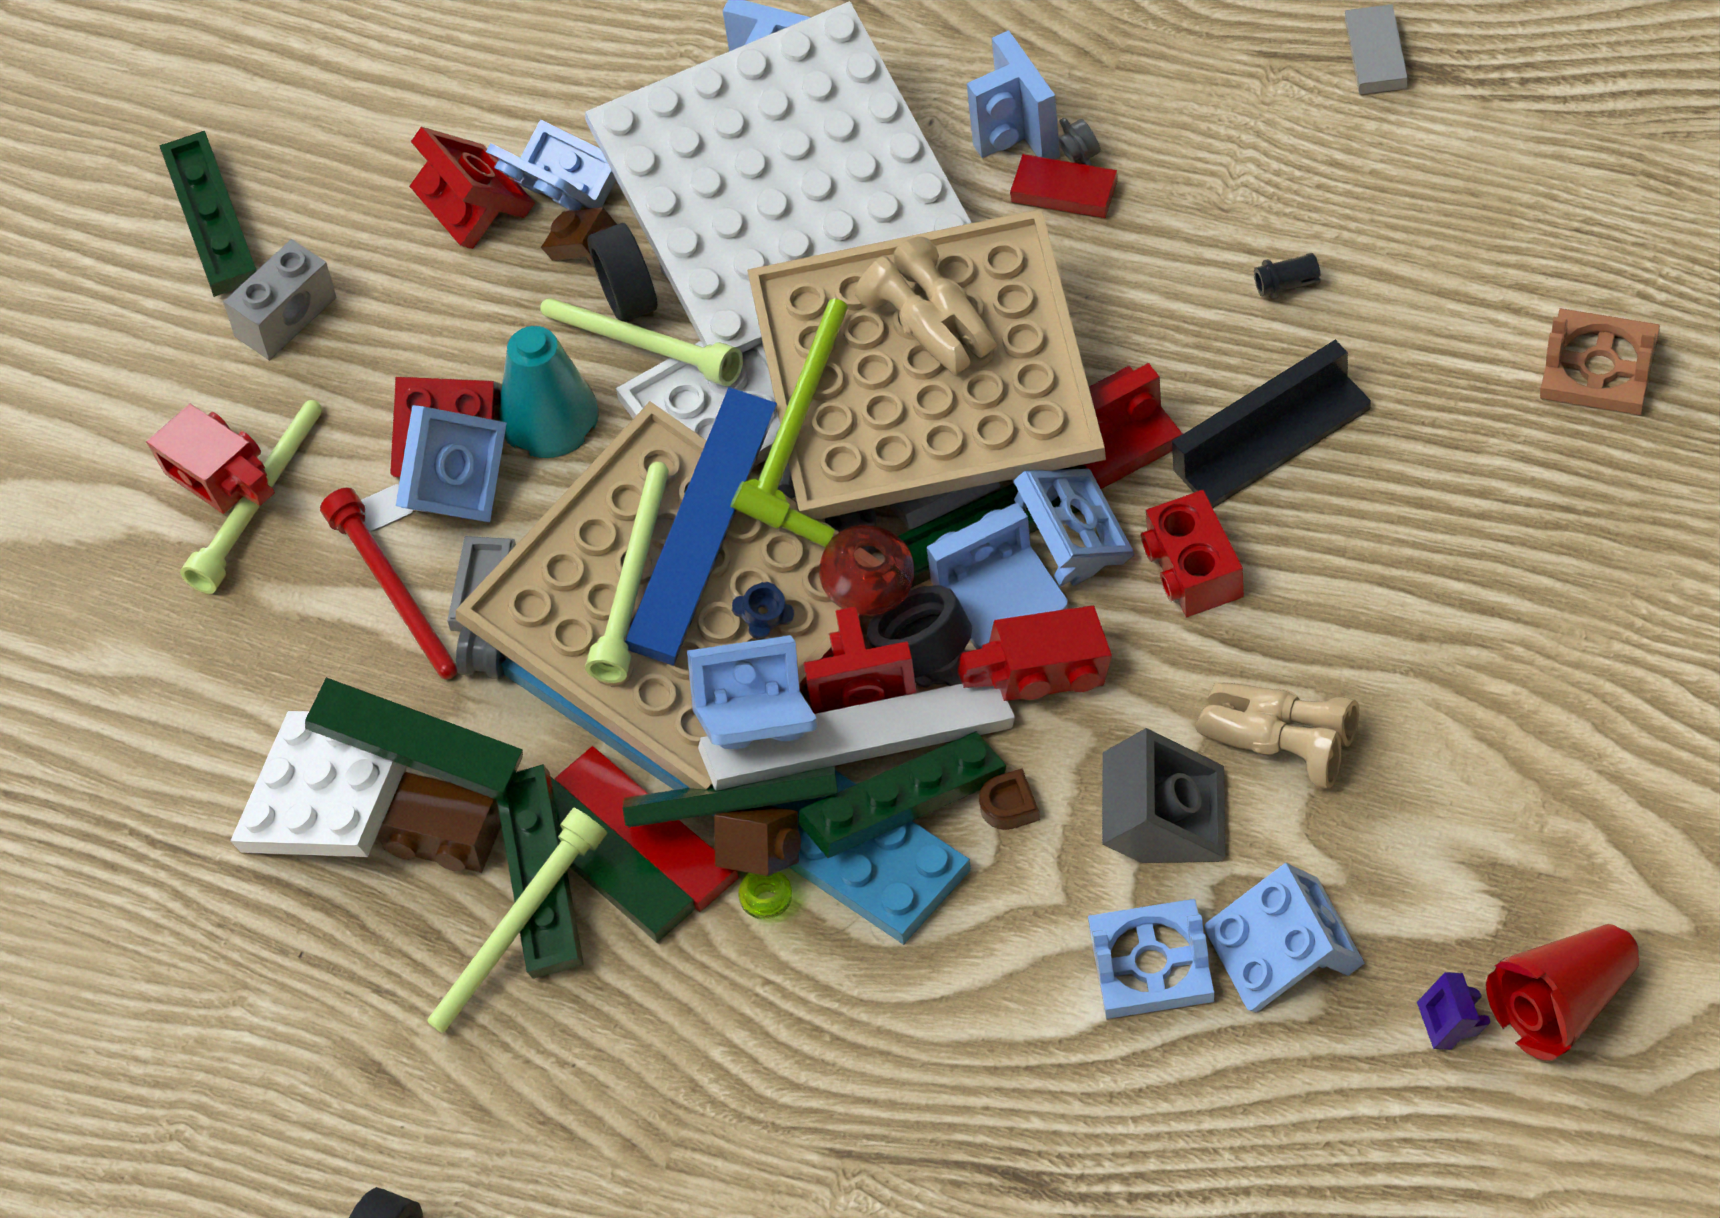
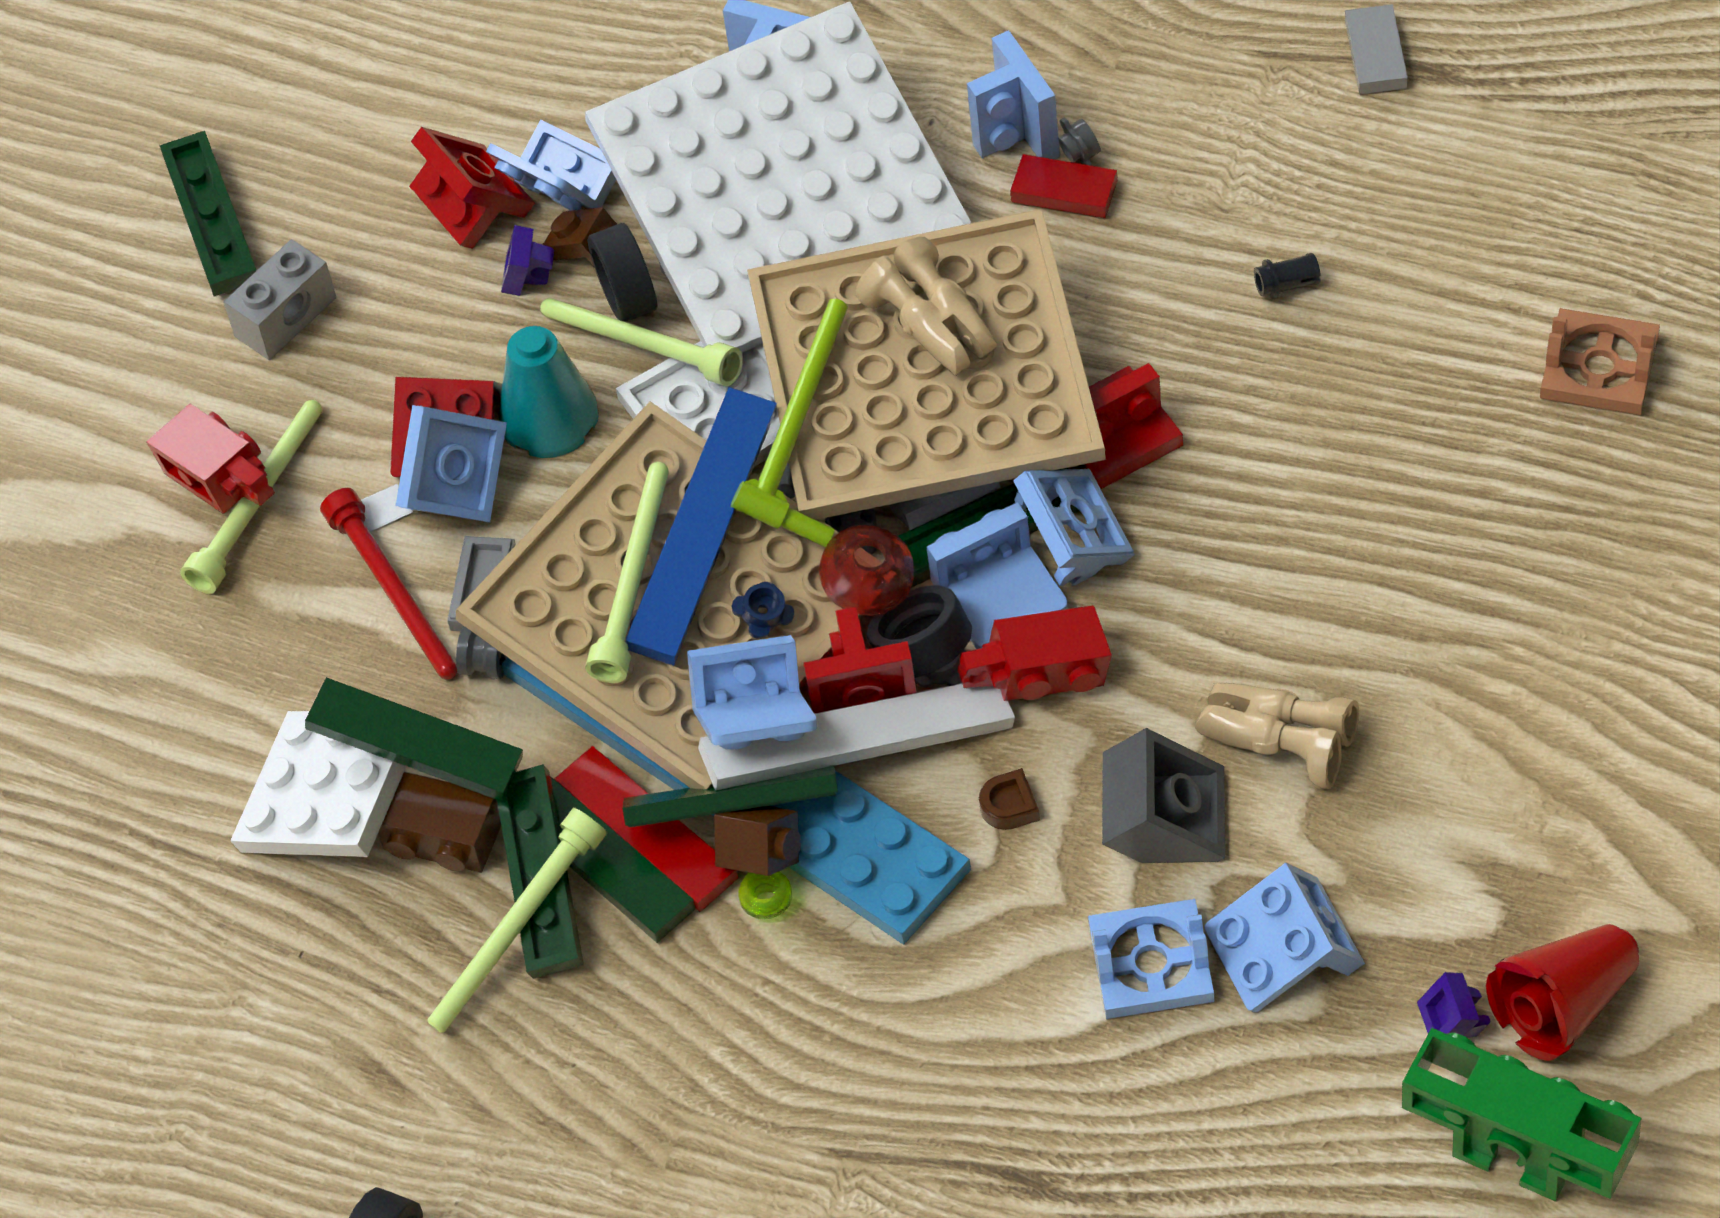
dark green plate [798,731,1006,858] -> none
red brick [1141,490,1244,618] -> none
black panel [1172,339,1371,508] -> none
none -> dark purple tile [501,225,554,296]
none -> green piece [1402,1028,1642,1202]

